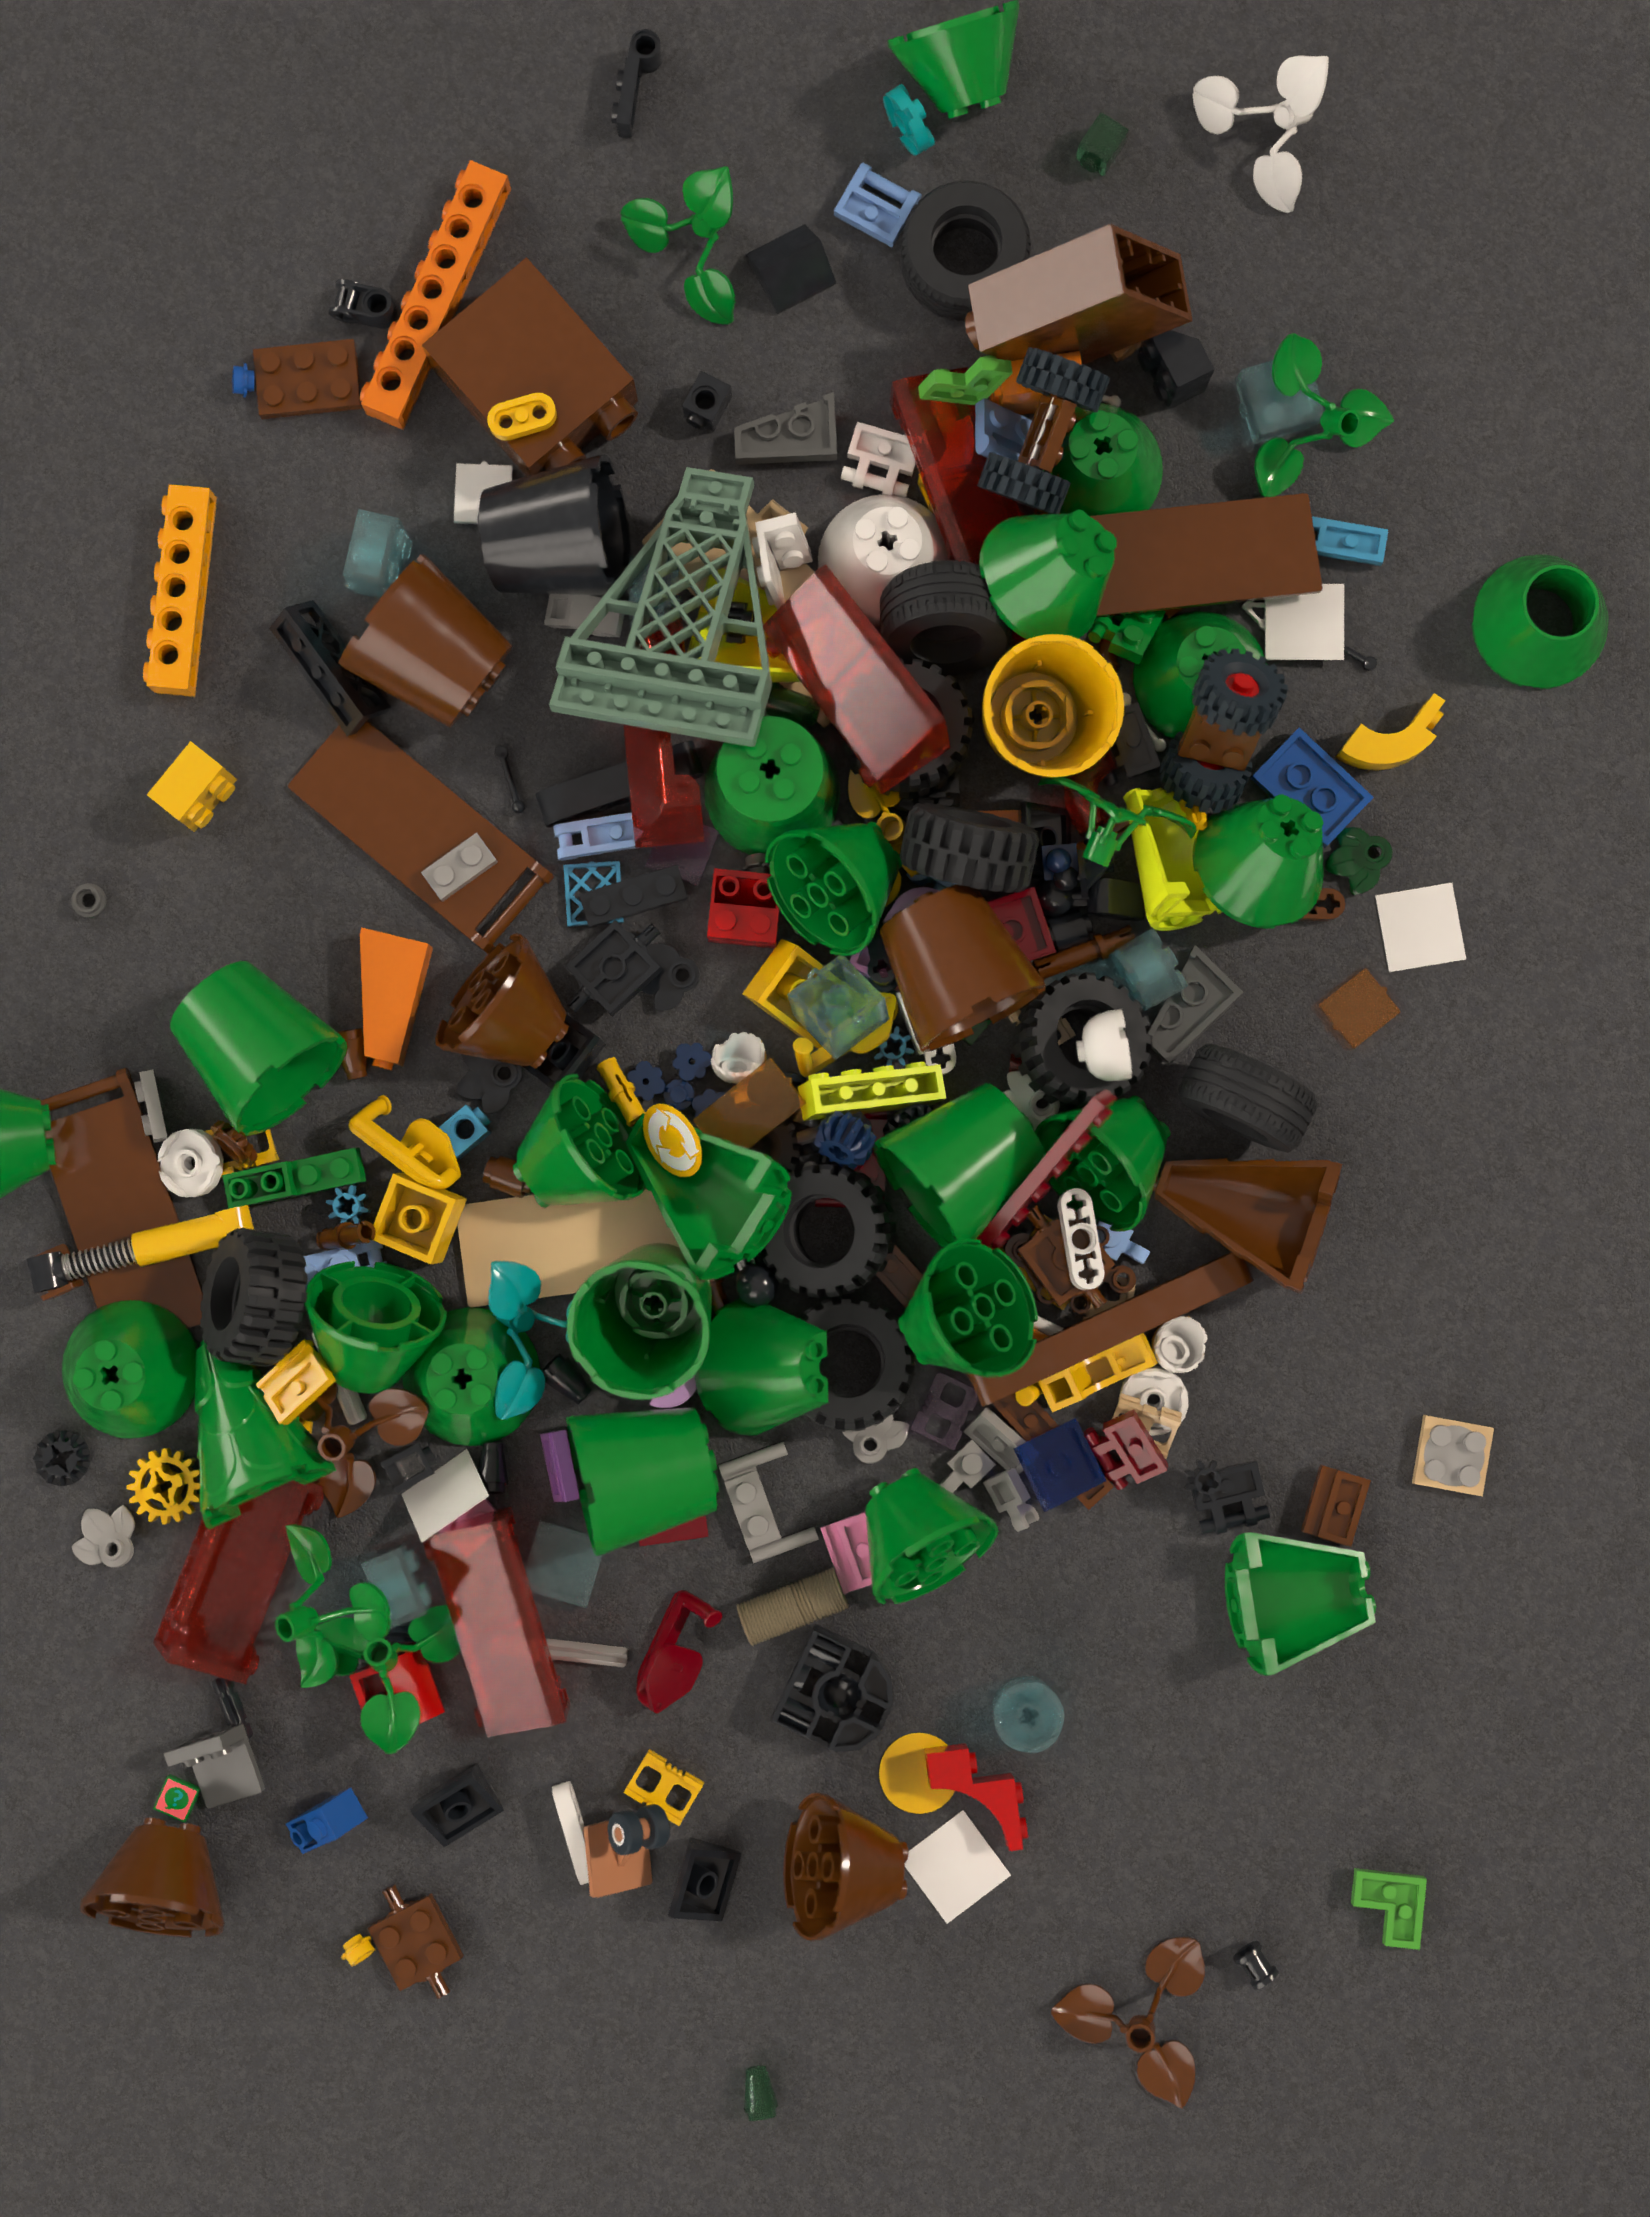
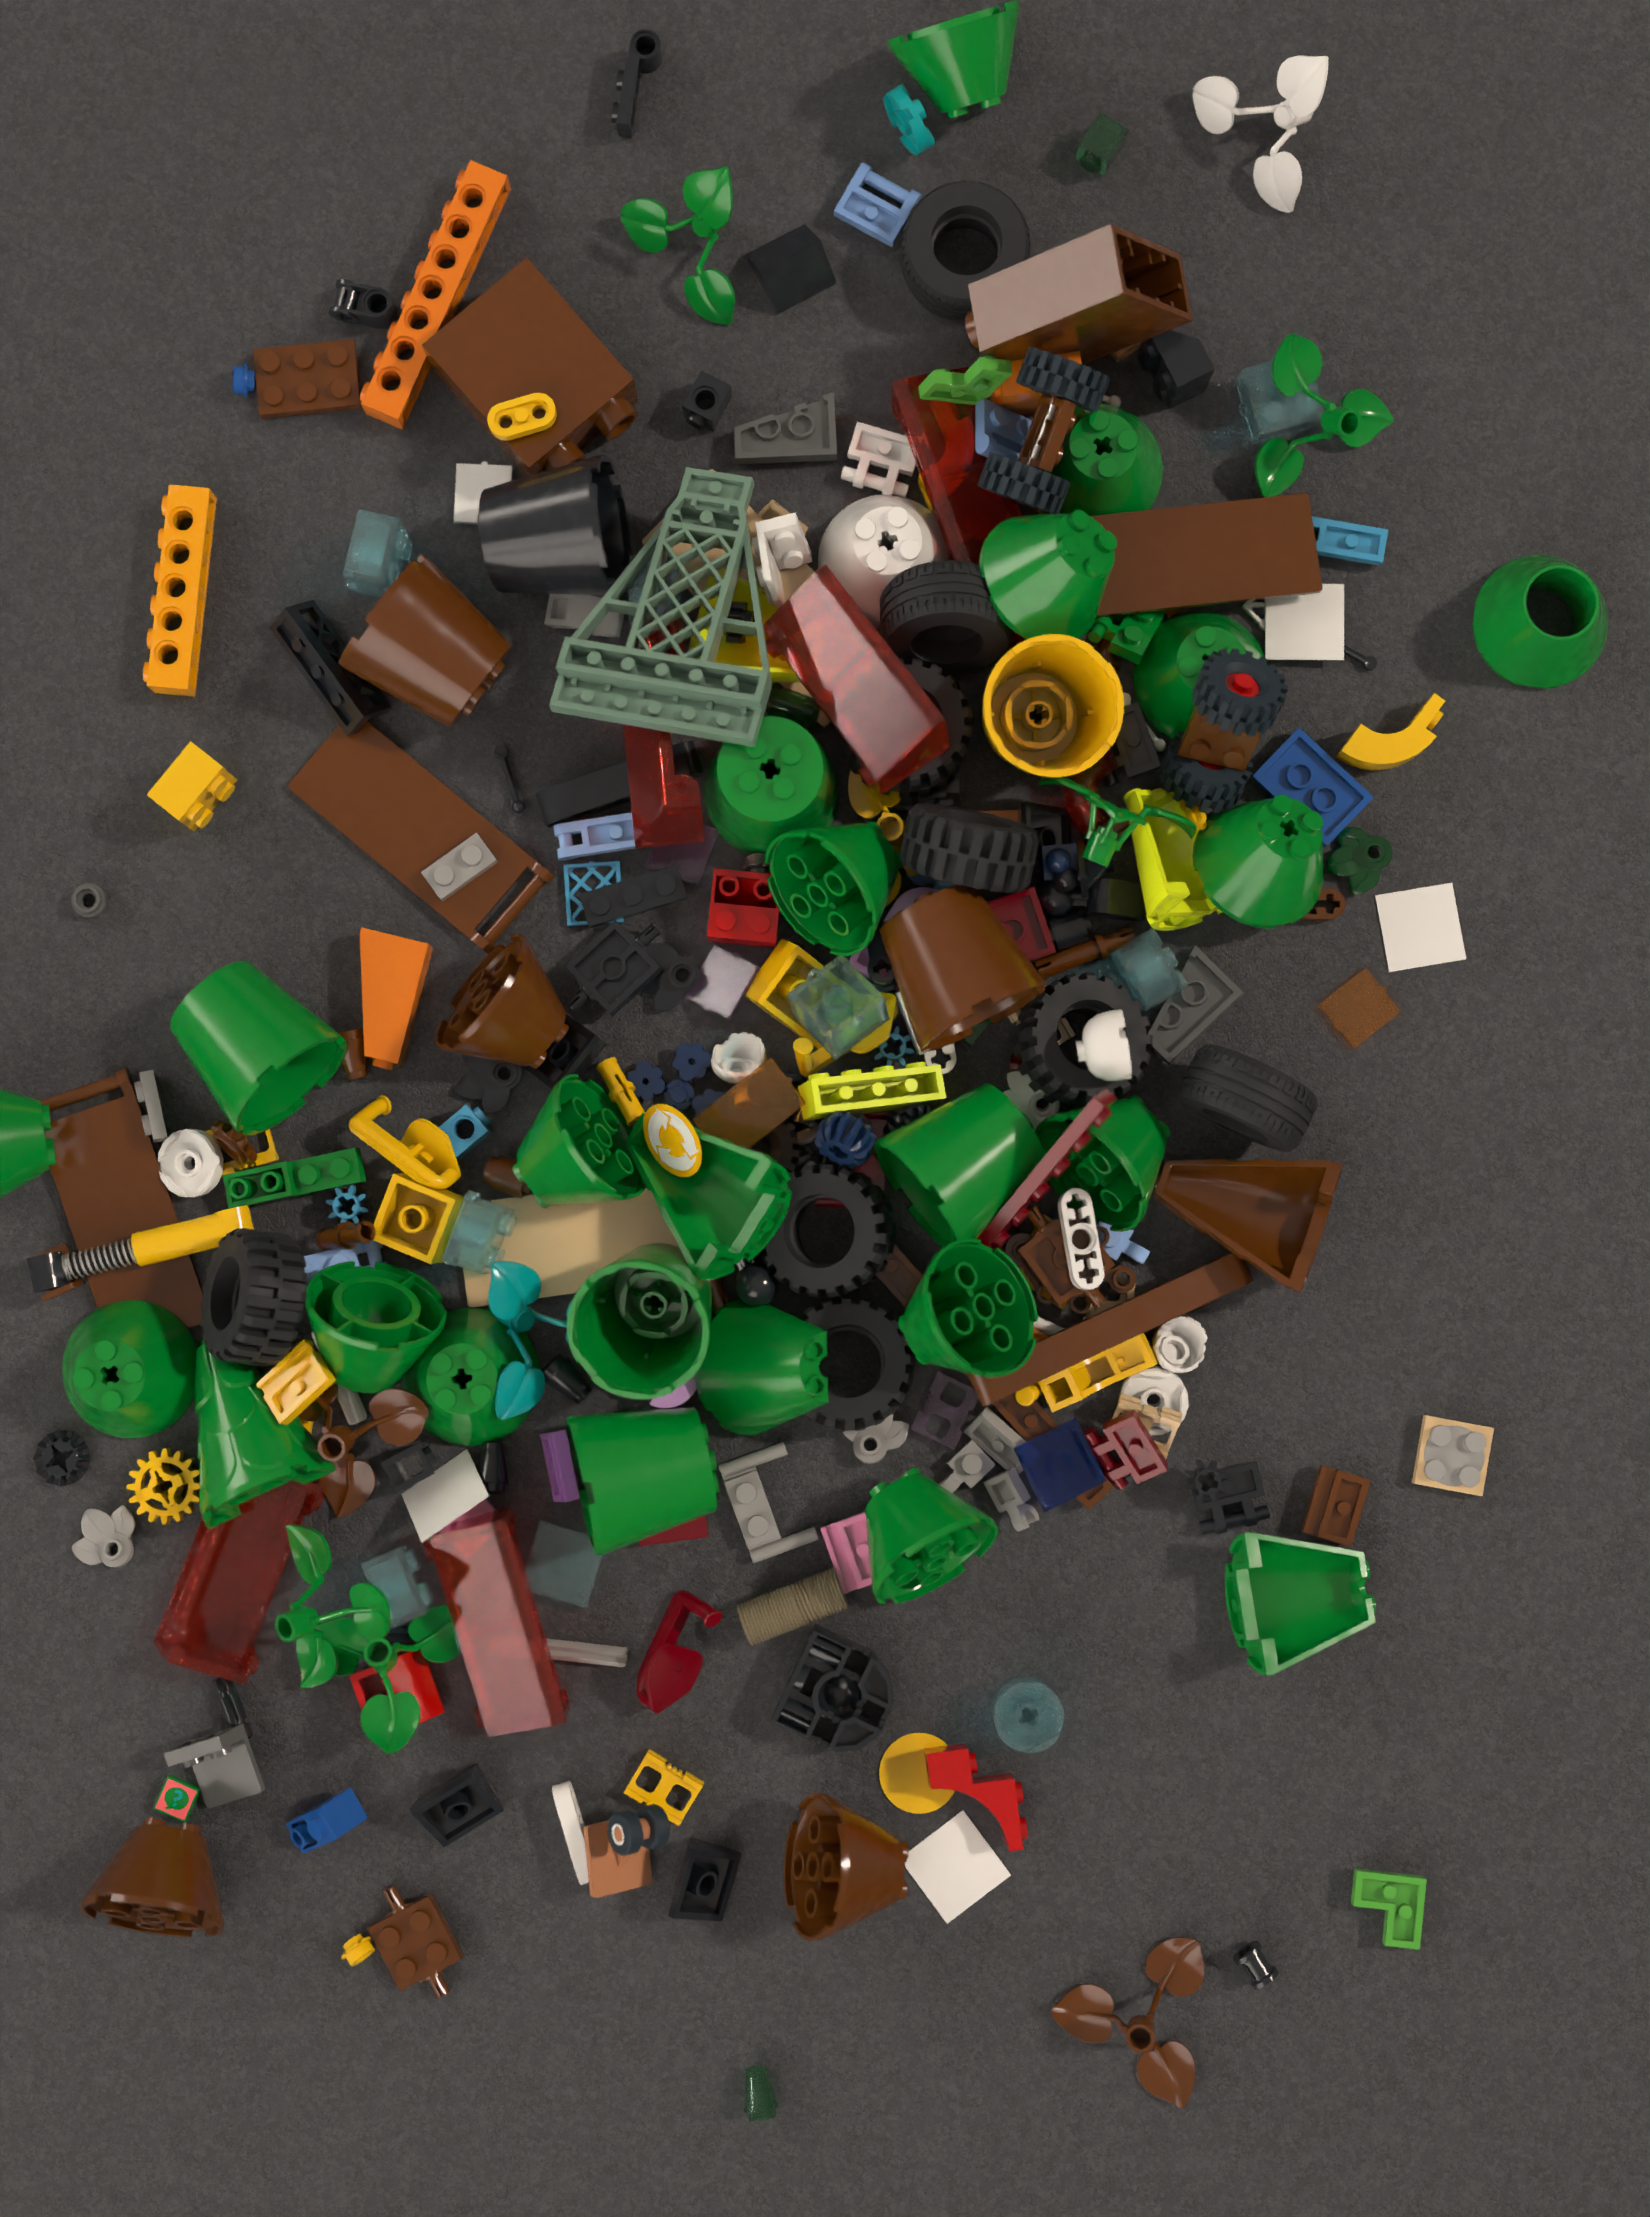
none -> clear light blue brick [442,1190,517,1274]
none -> piece [685,945,760,1020]

